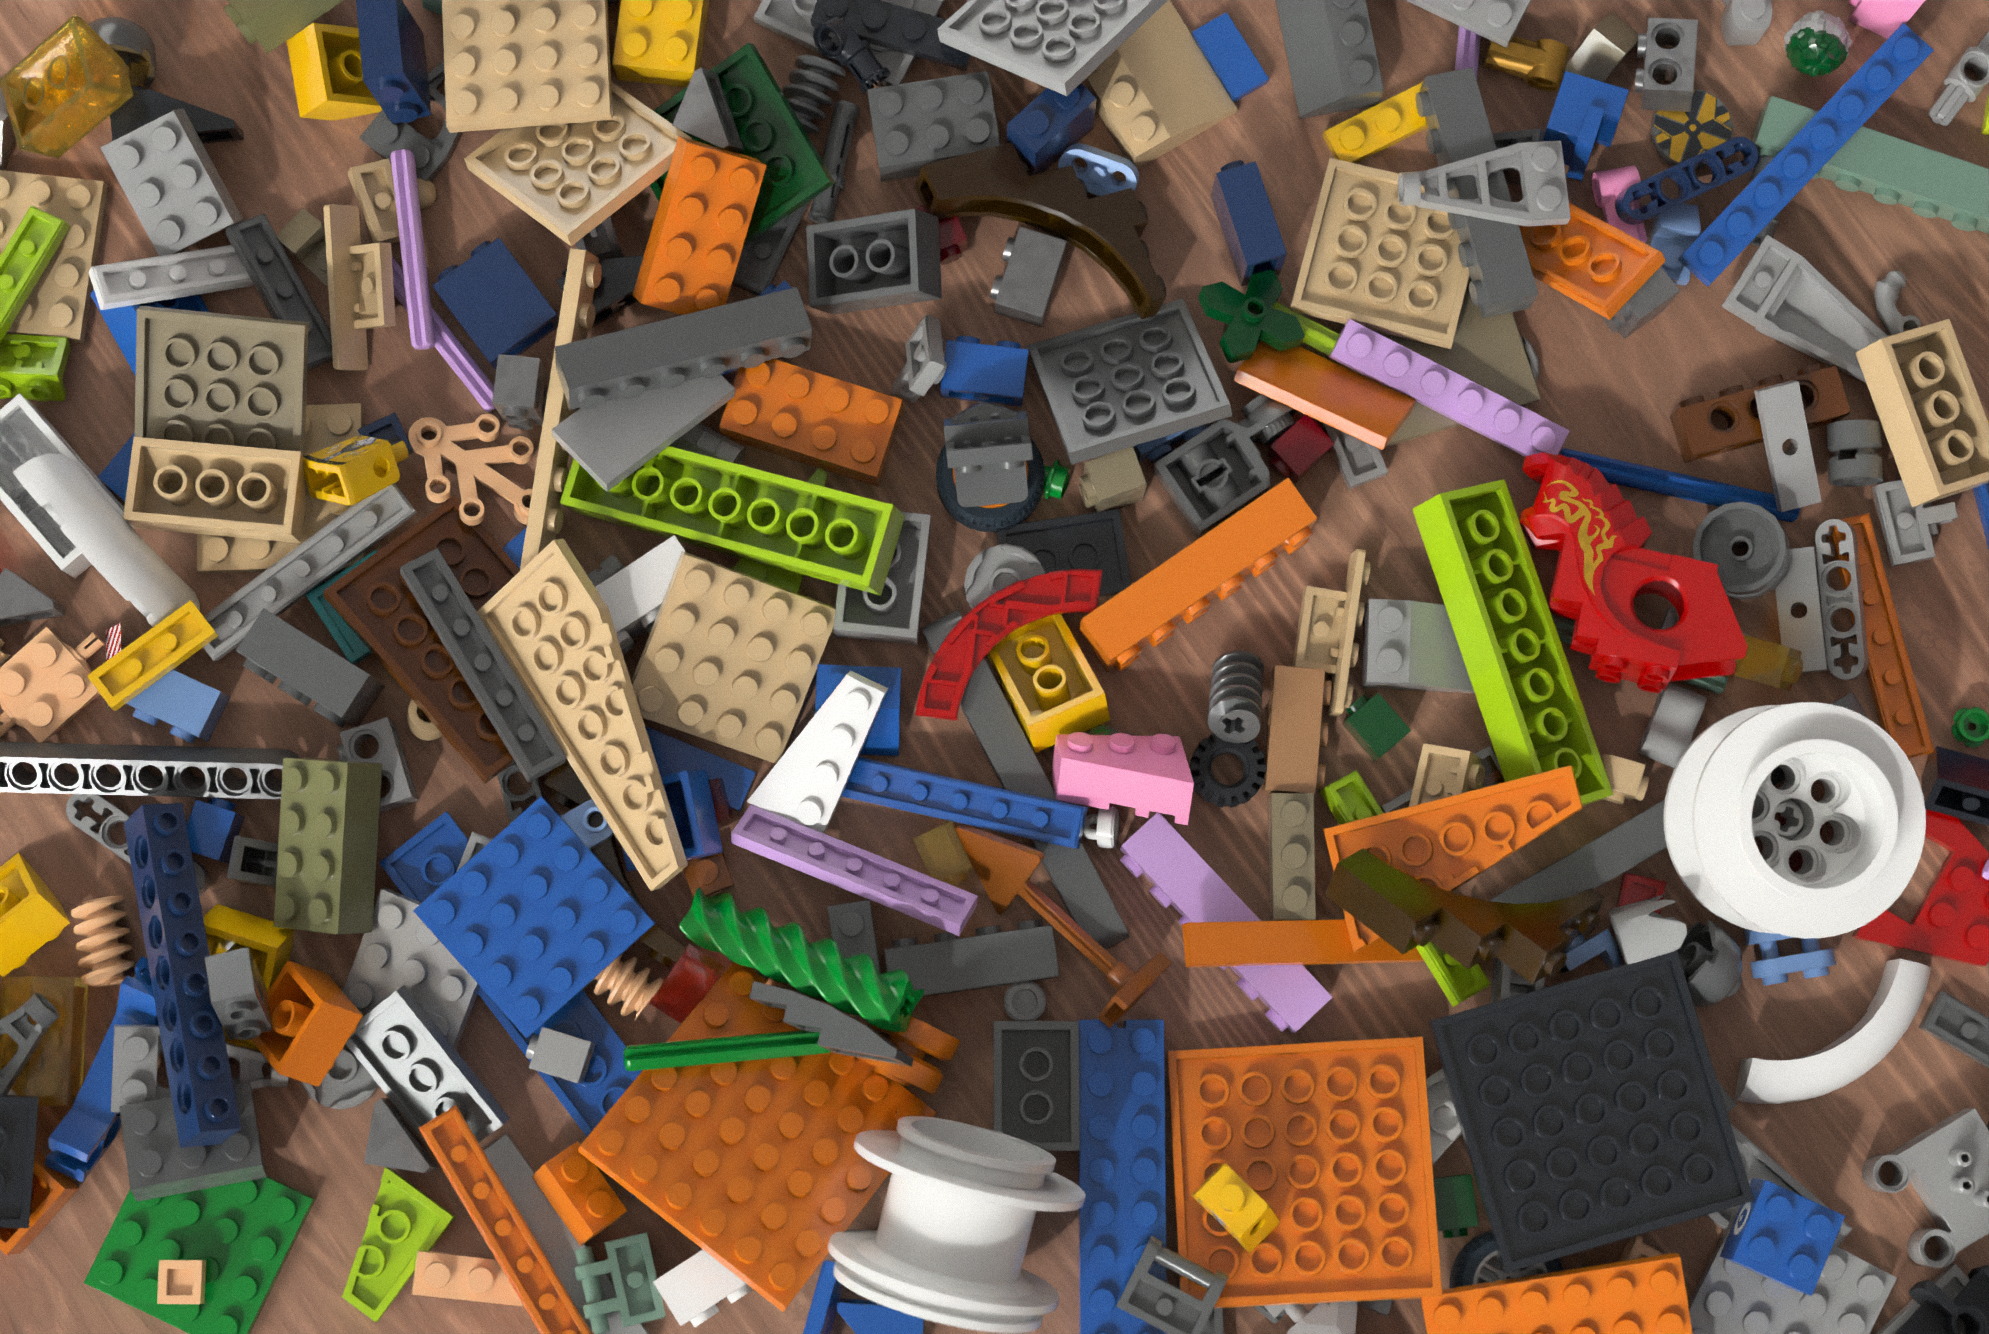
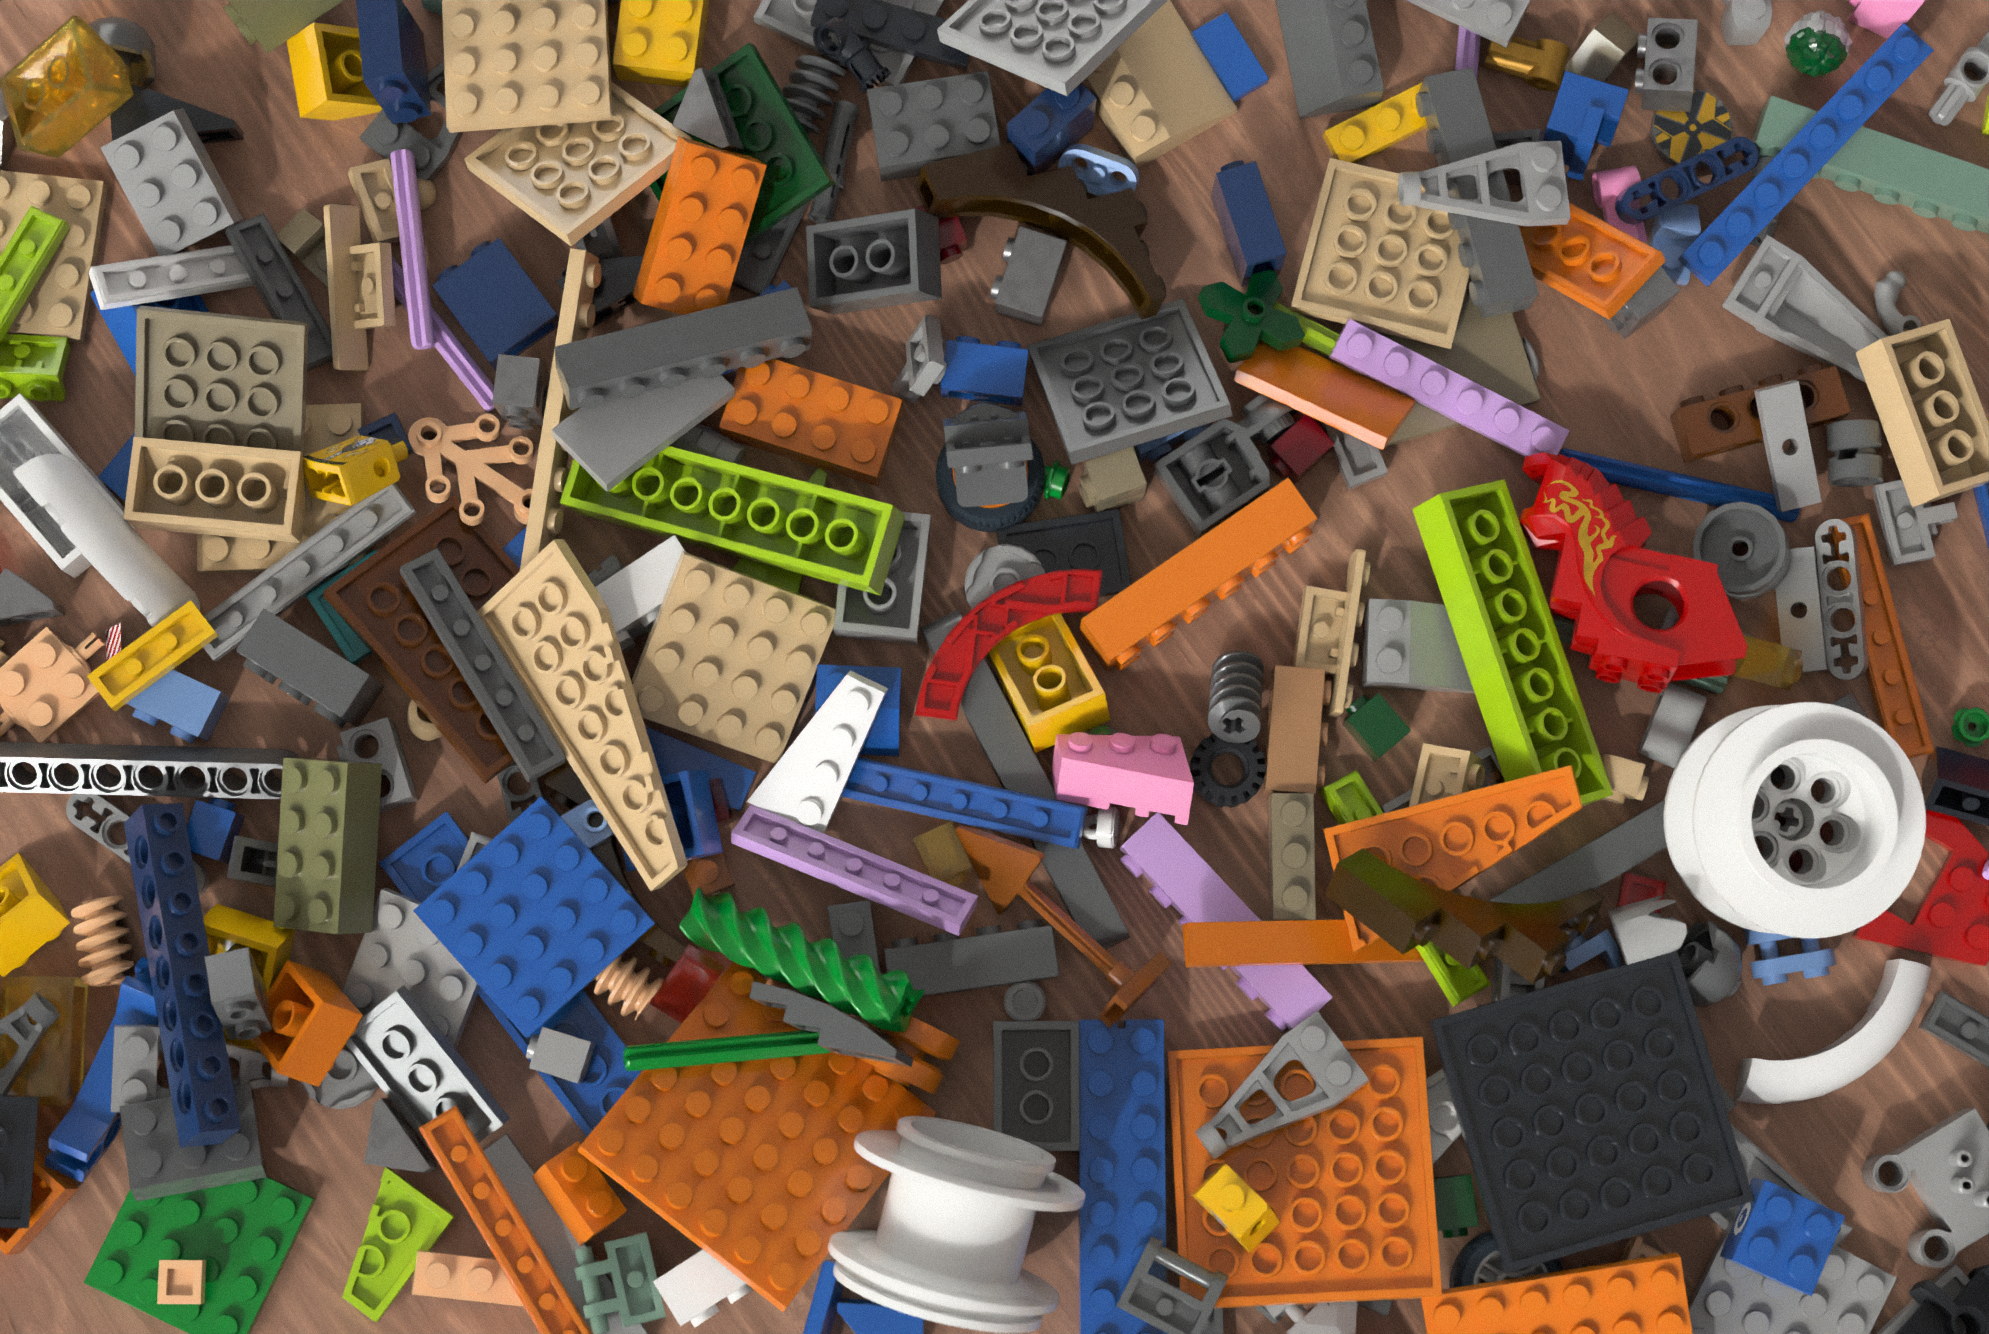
none -> light grey plate [1195,1011,1369,1159]

